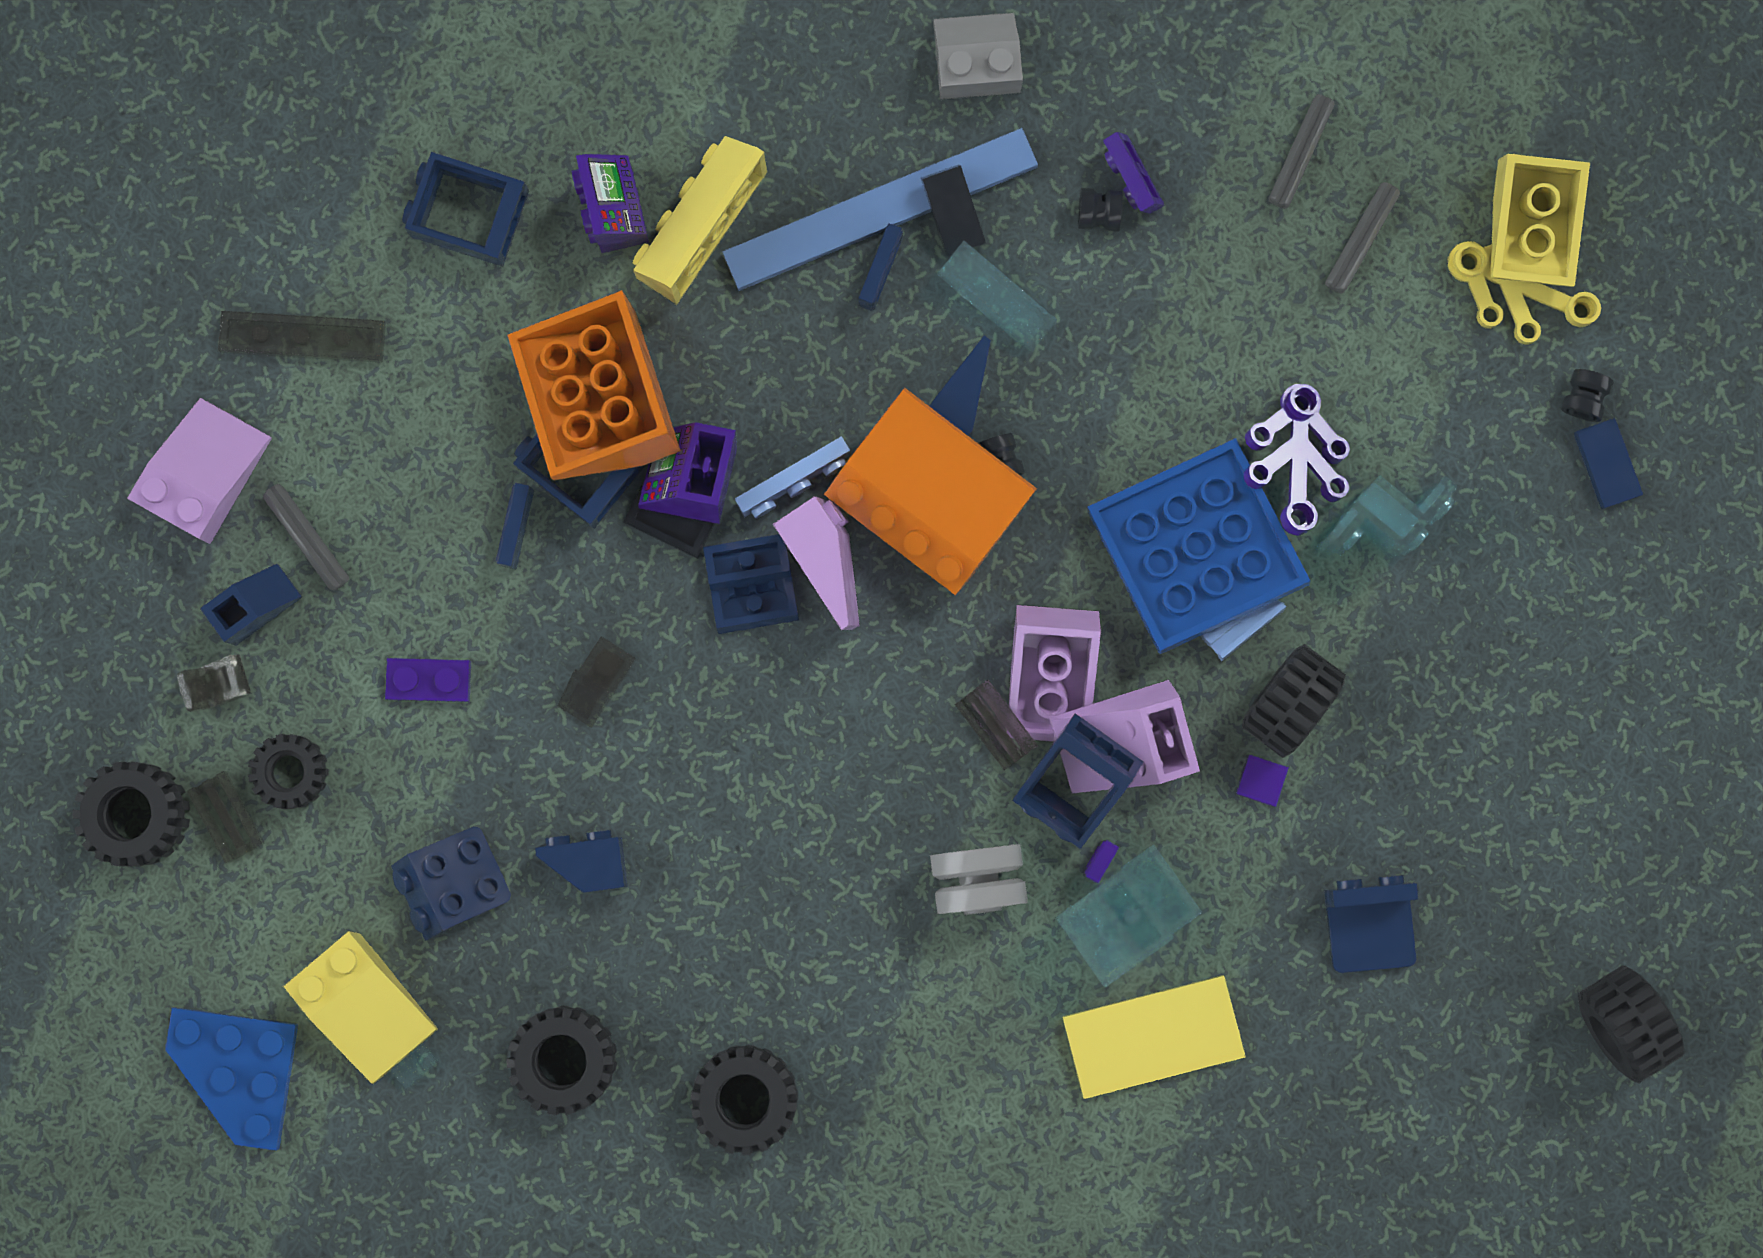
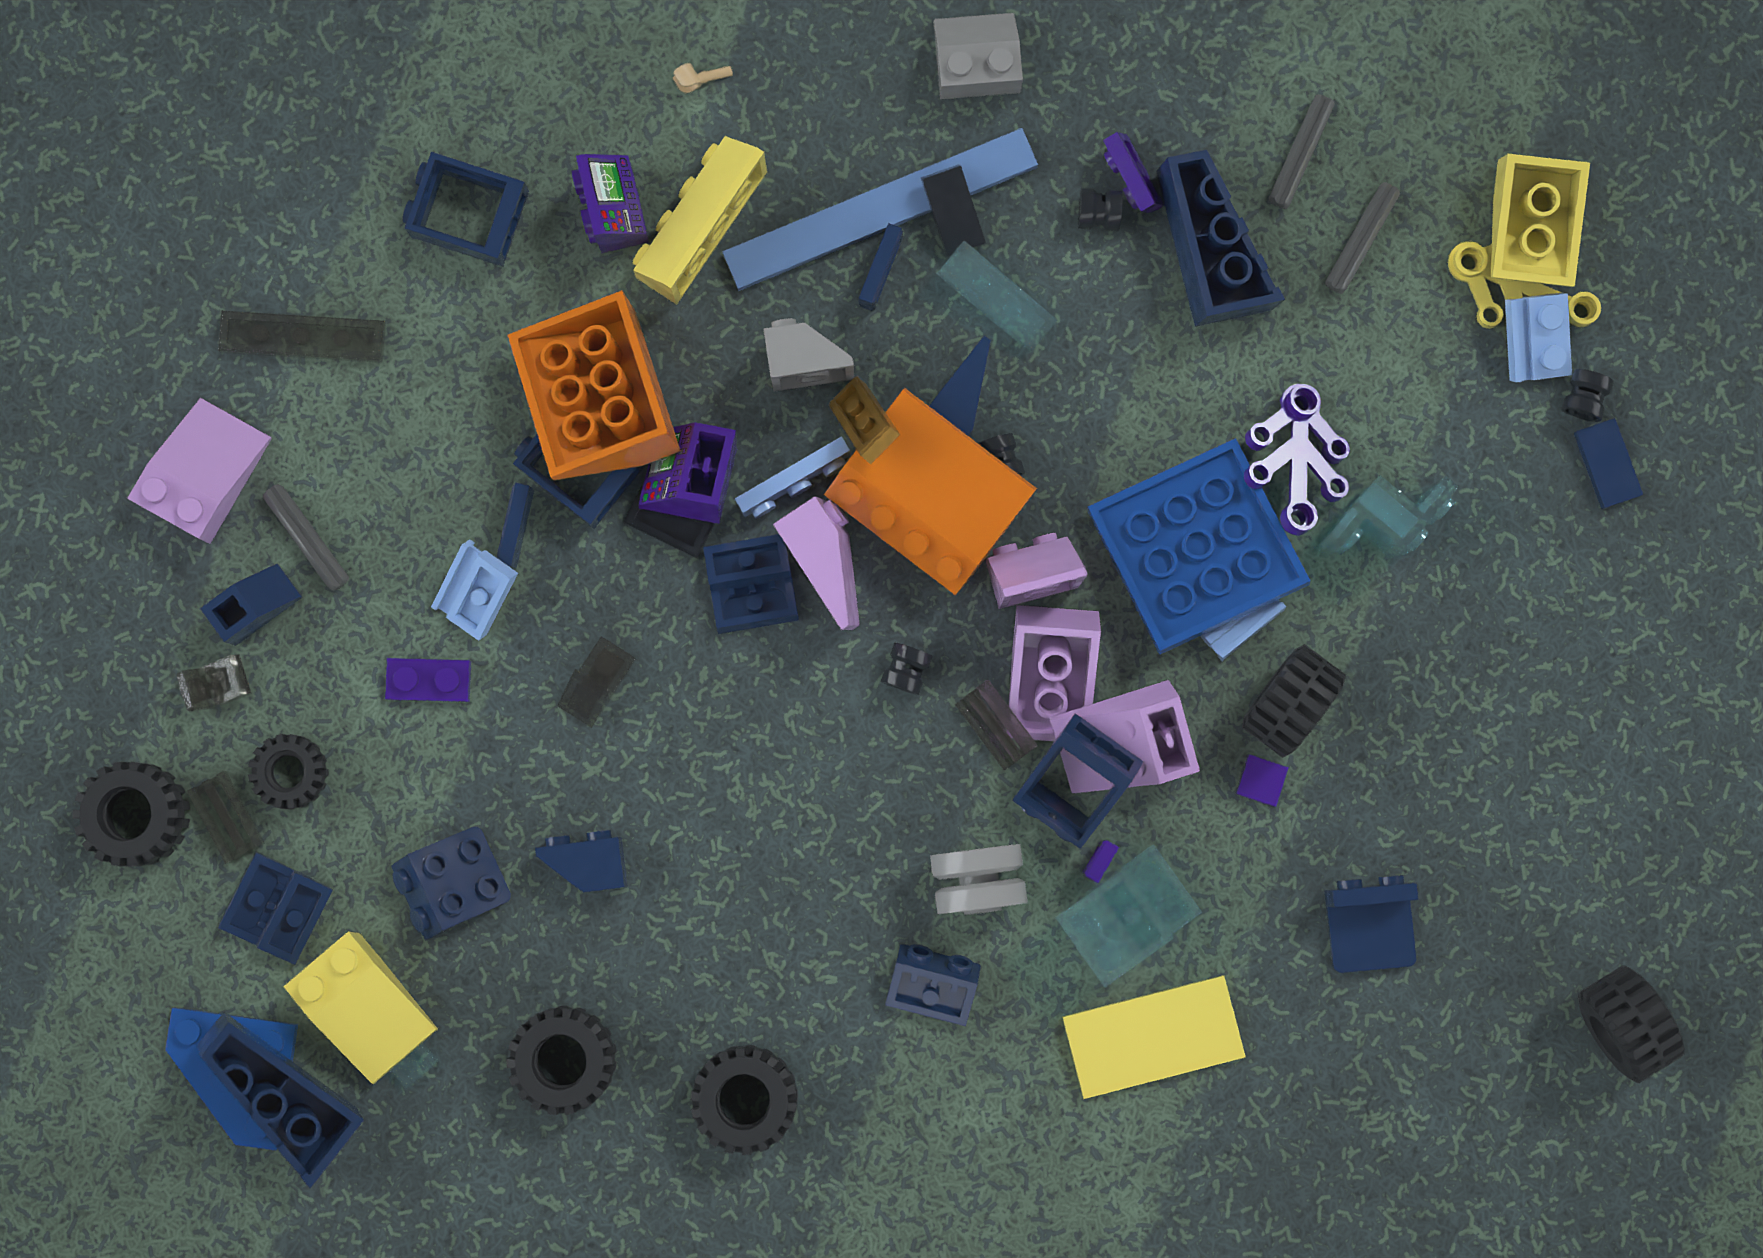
none -> dark blue wedge [197,1012,364,1188]
none -> dark blue slope [218,851,333,965]
none -> light blue plate [431,539,518,641]
none -> tan hand [673,63,732,93]
none -> light grey slope [764,318,854,392]
none -> pearl gold tile [829,376,900,464]
none -> black wheel [880,642,933,695]
none -> dark blue bracket [885,944,981,1027]
none -> lavender slope [986,533,1087,609]
none -> dark blue wedge [1156,150,1285,327]
none -> light blue plate [1505,293,1572,382]

